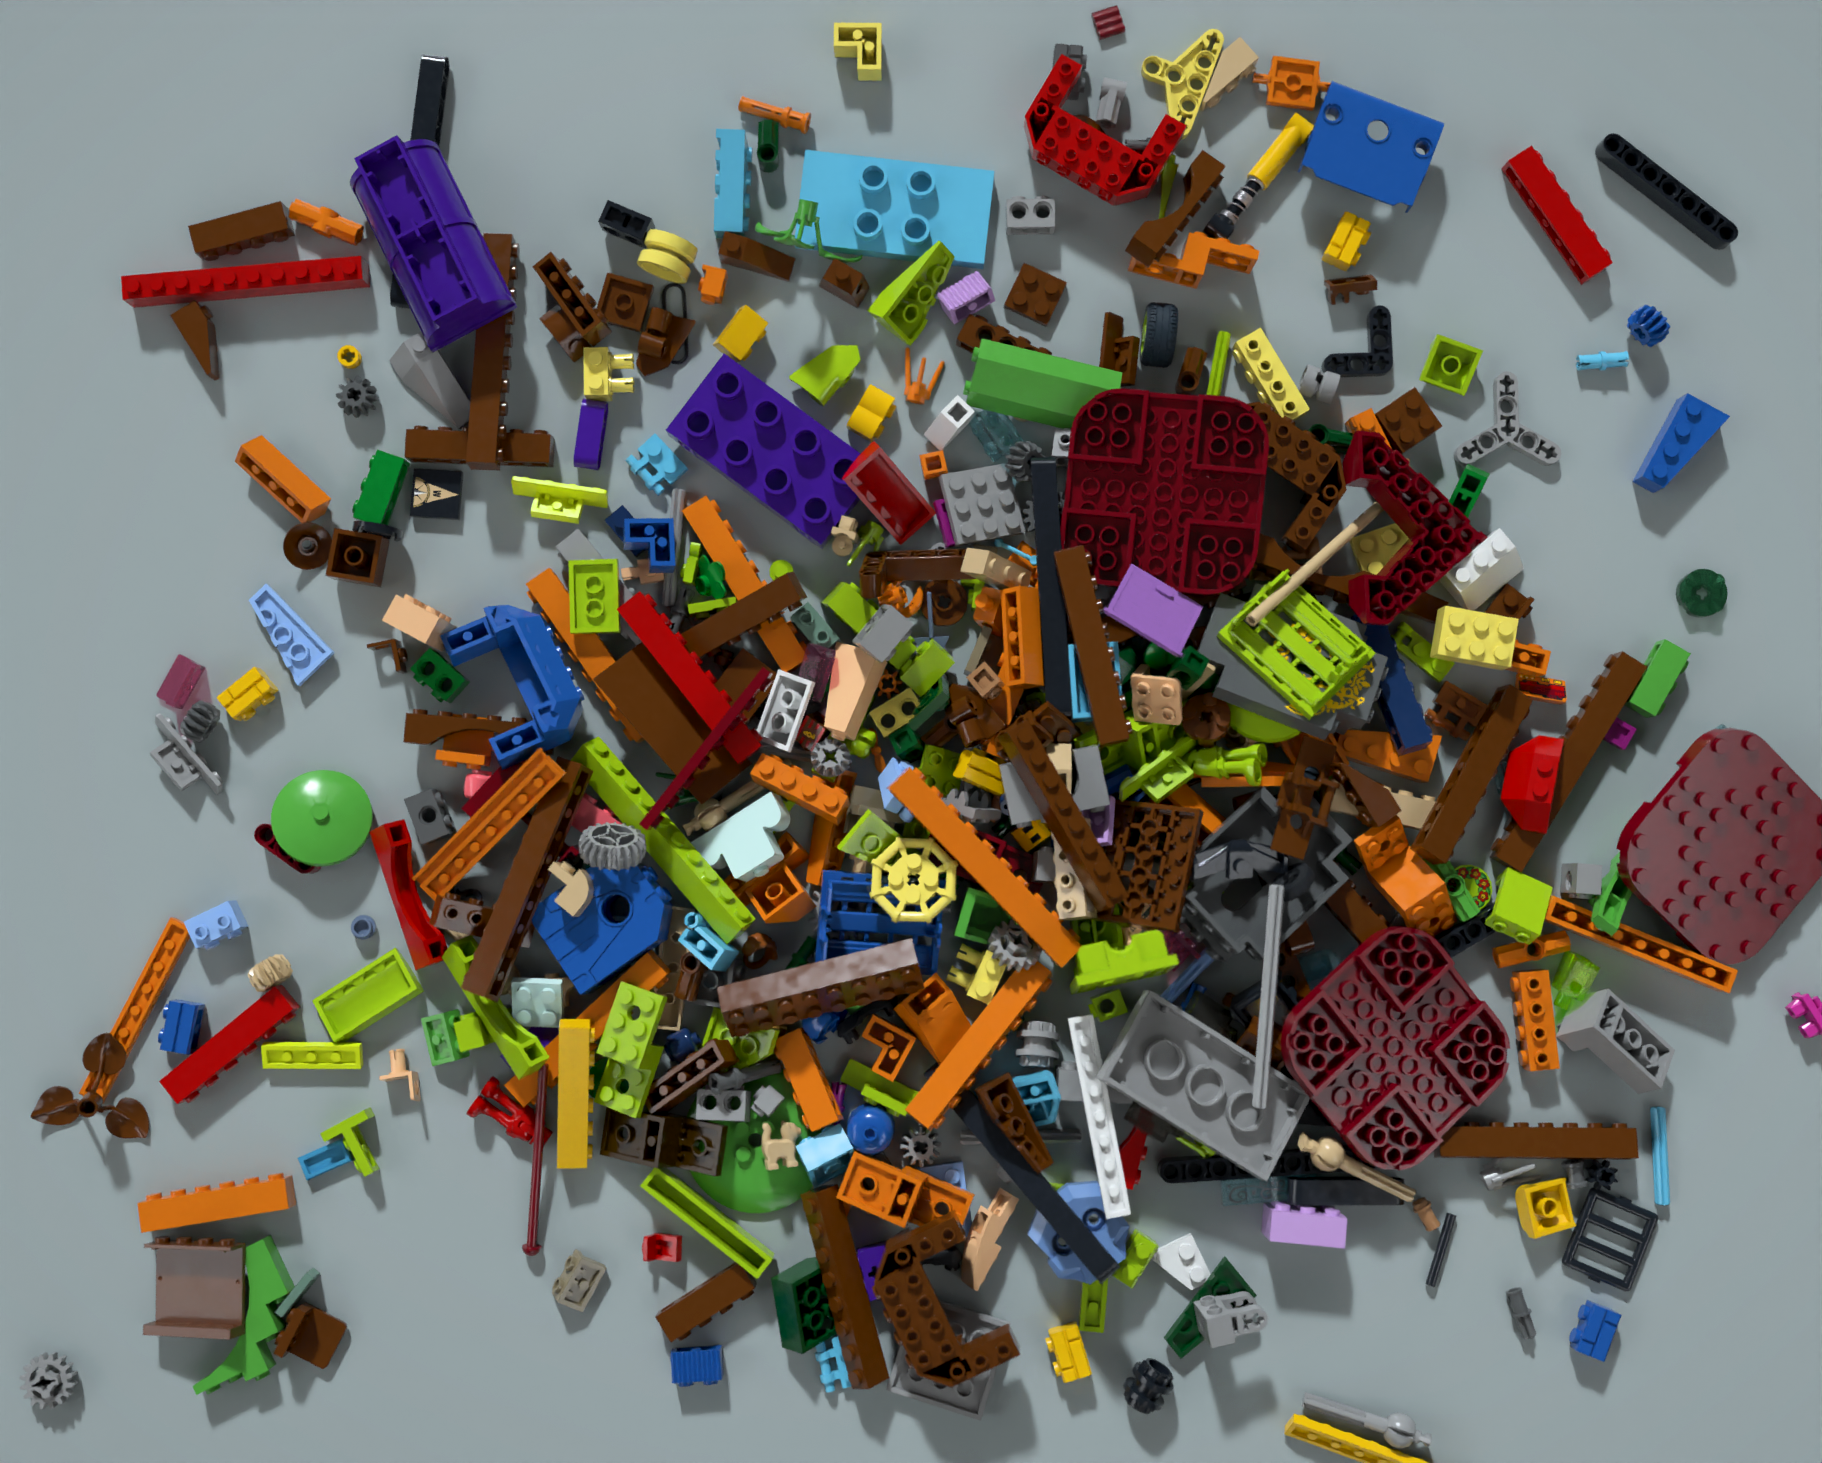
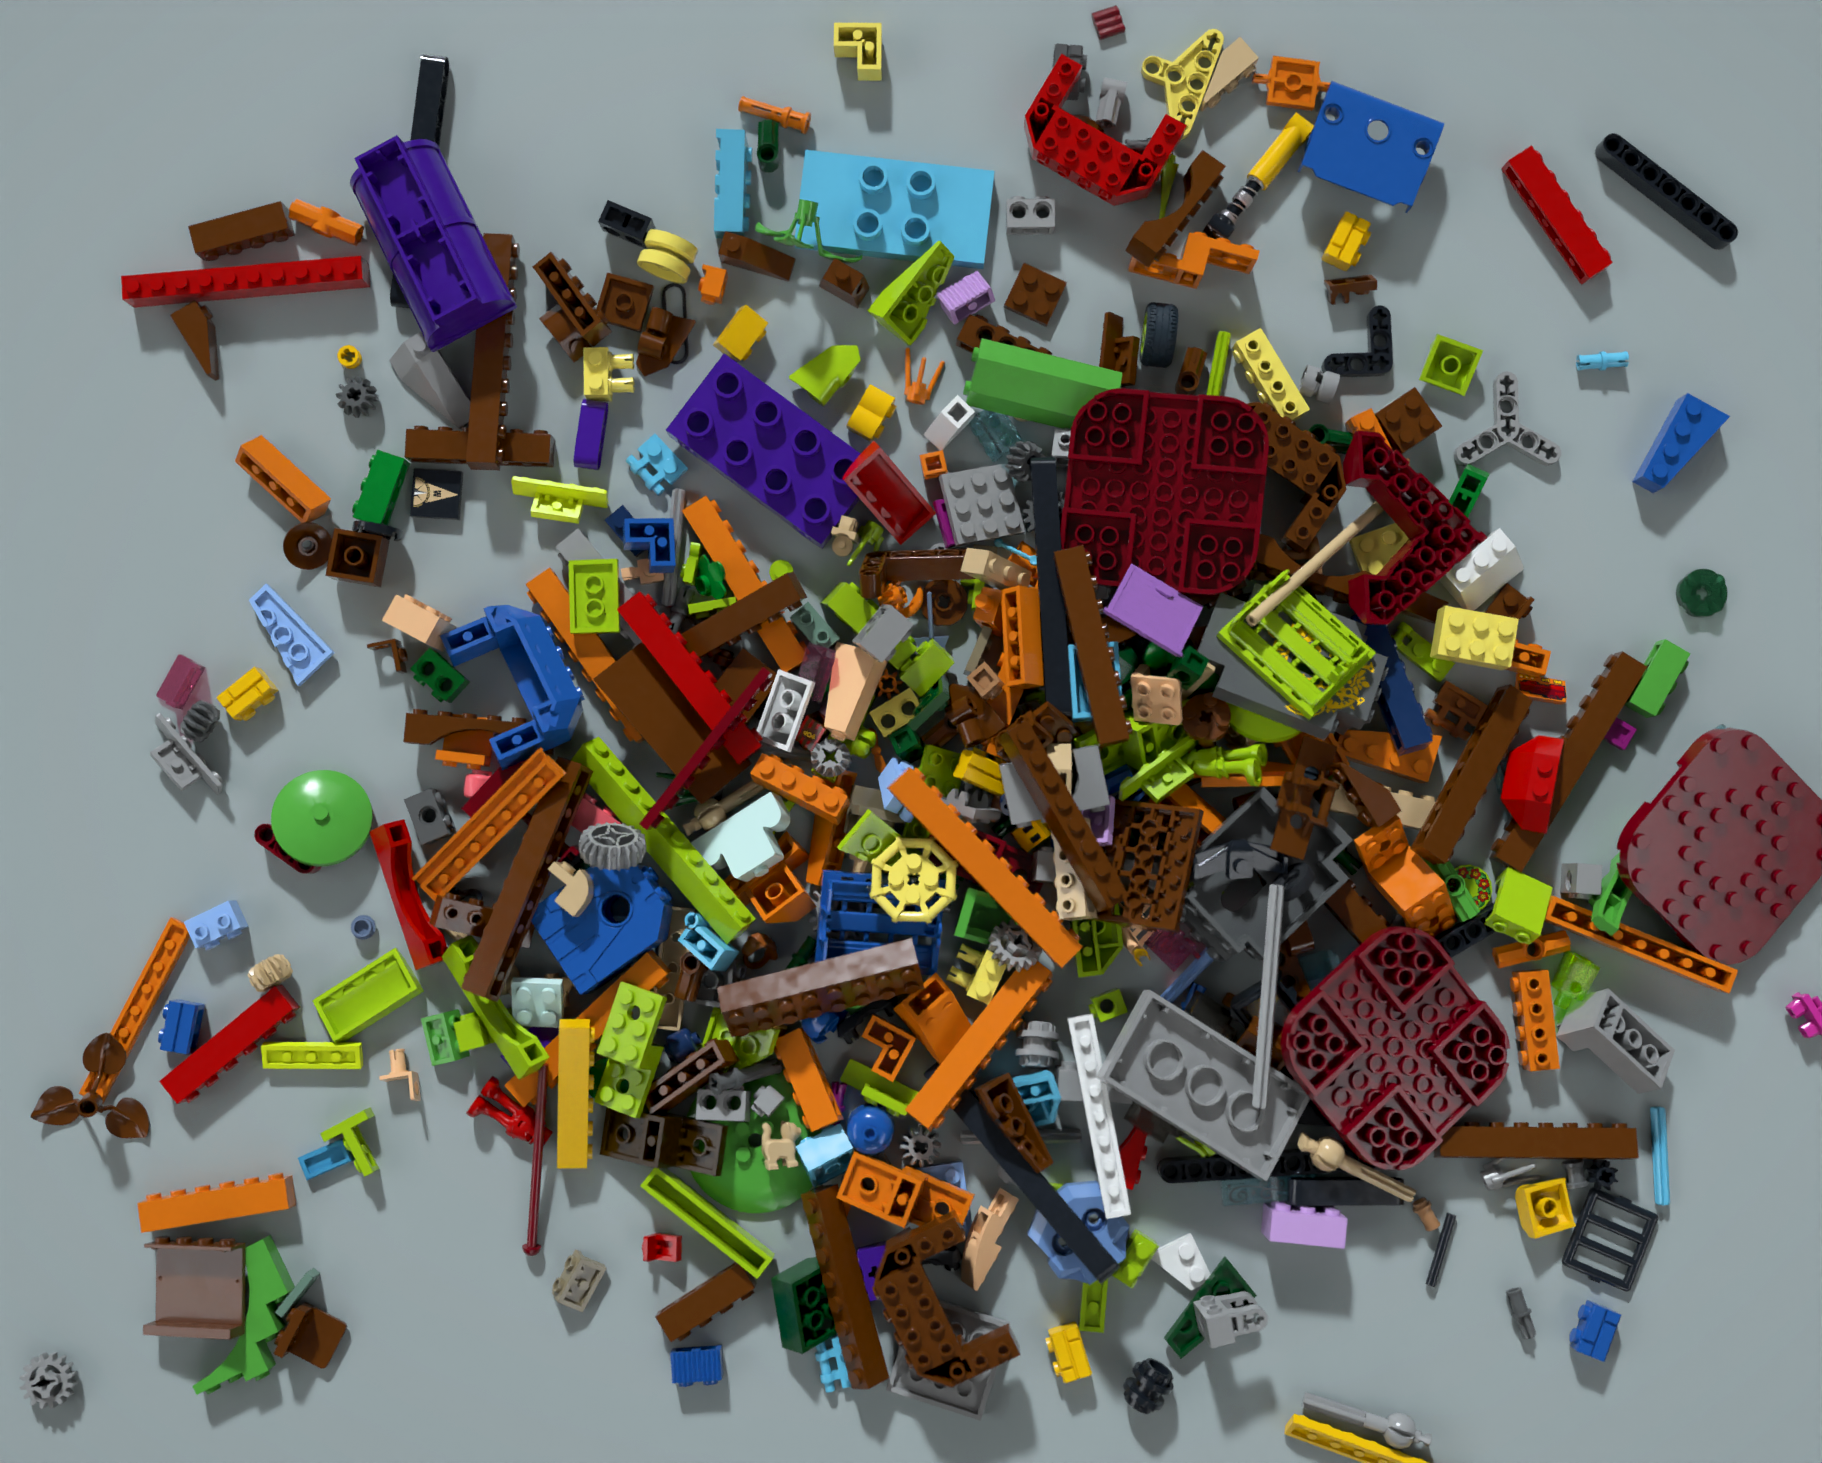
lime piece [1069,930,1178,995] -> none
blue gear [1627,305,1670,347] -> none

